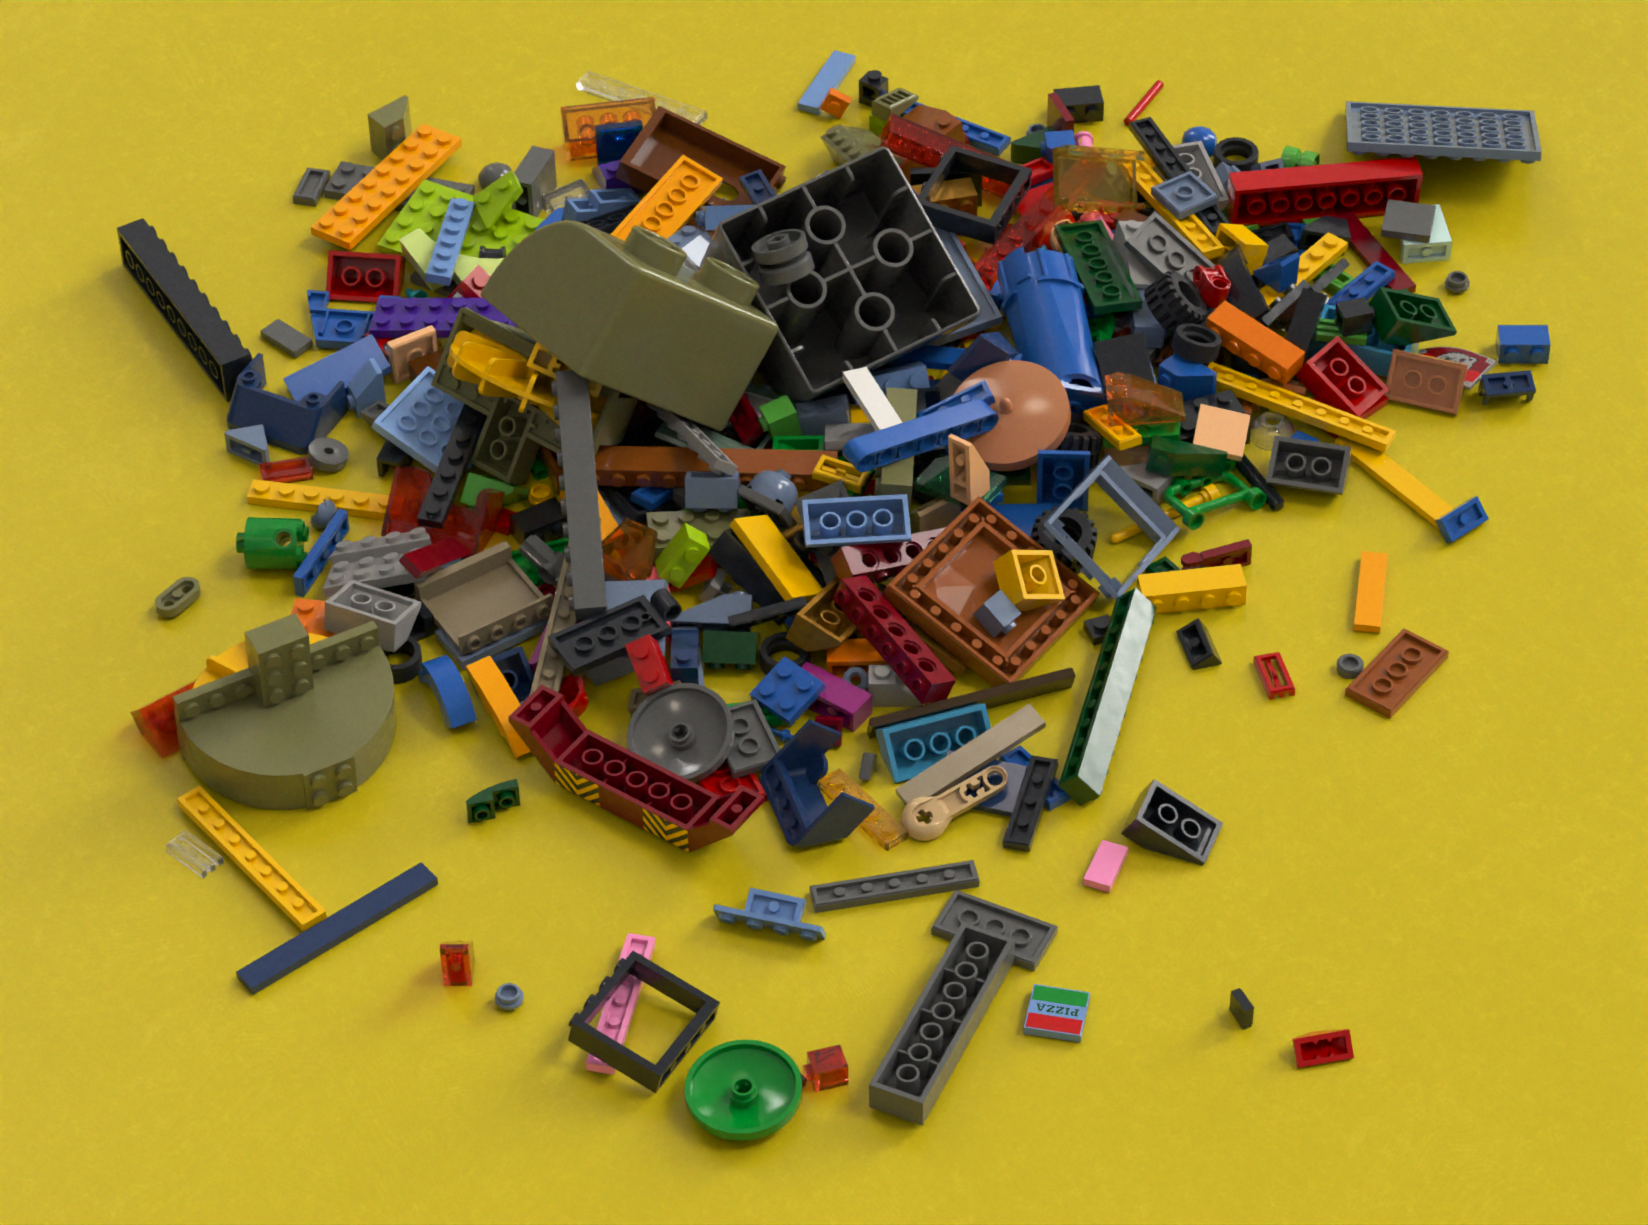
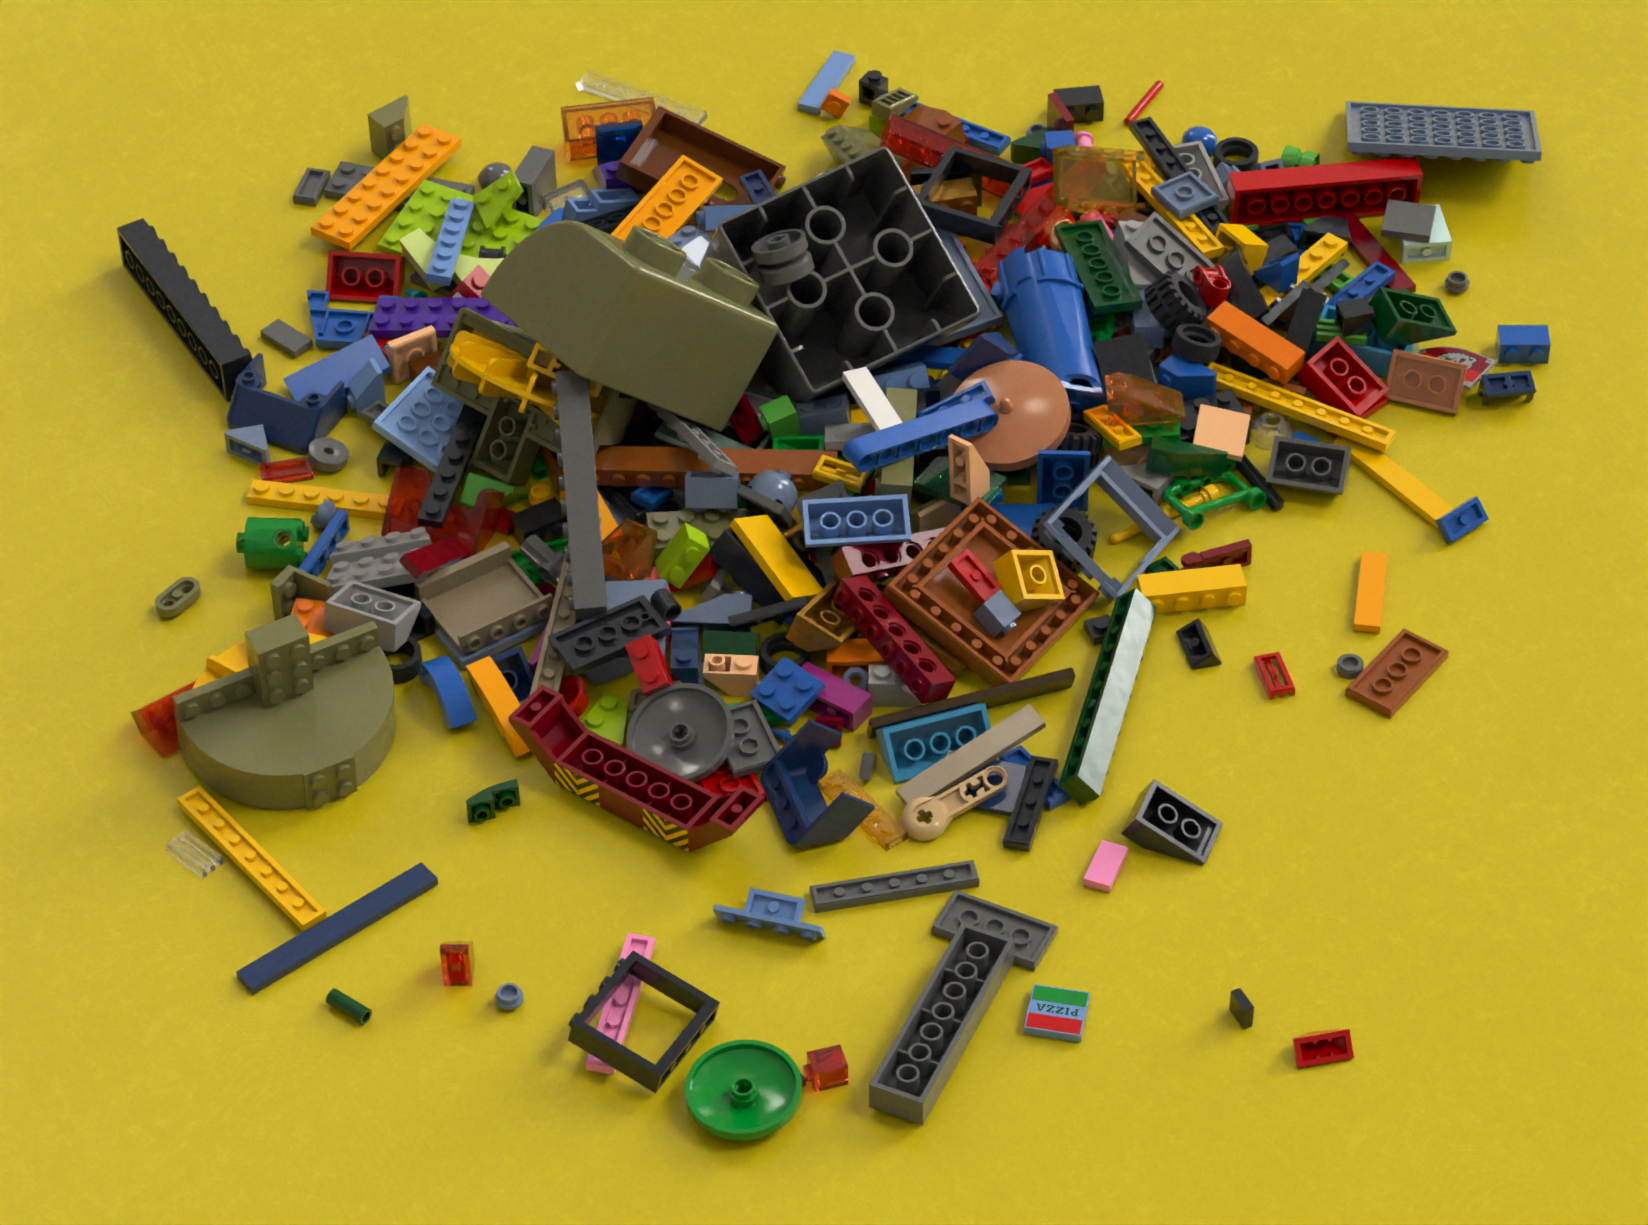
none -> olive bracket [270,565,333,621]
none -> dark green hinge [326,988,372,1024]
none -> lime wing [581,692,628,747]
none -> light nougat slope [703,654,759,697]
none -> red plate [947,549,1002,605]

